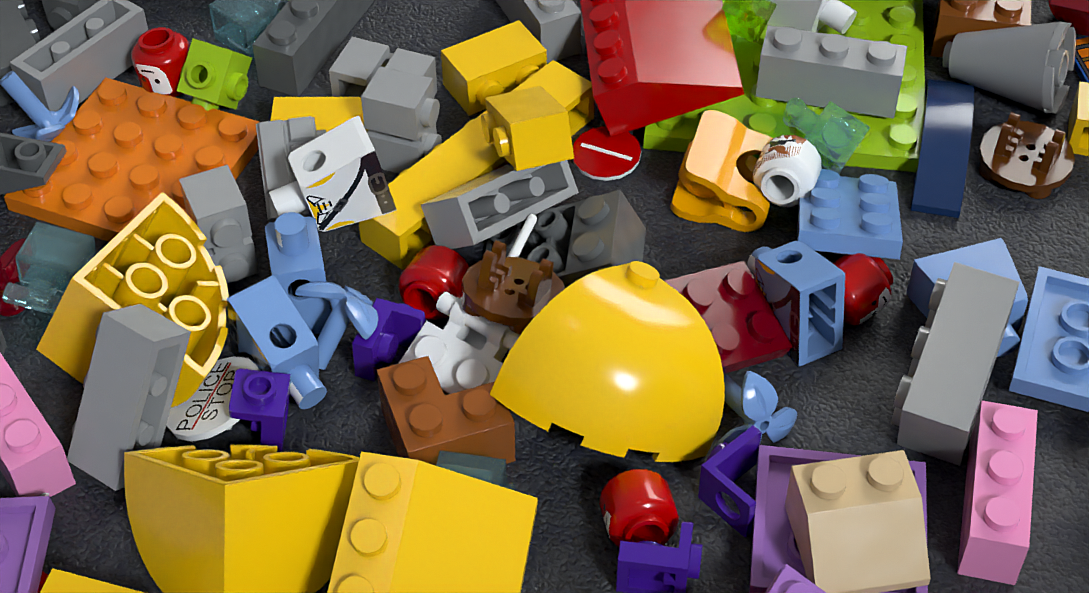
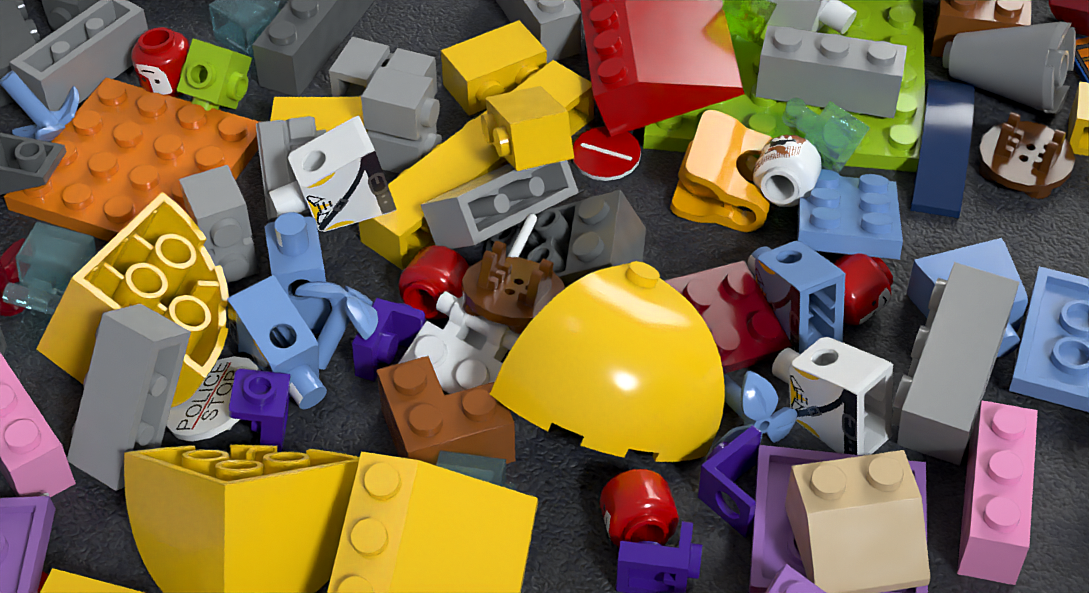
none -> white torso [772,337,893,456]

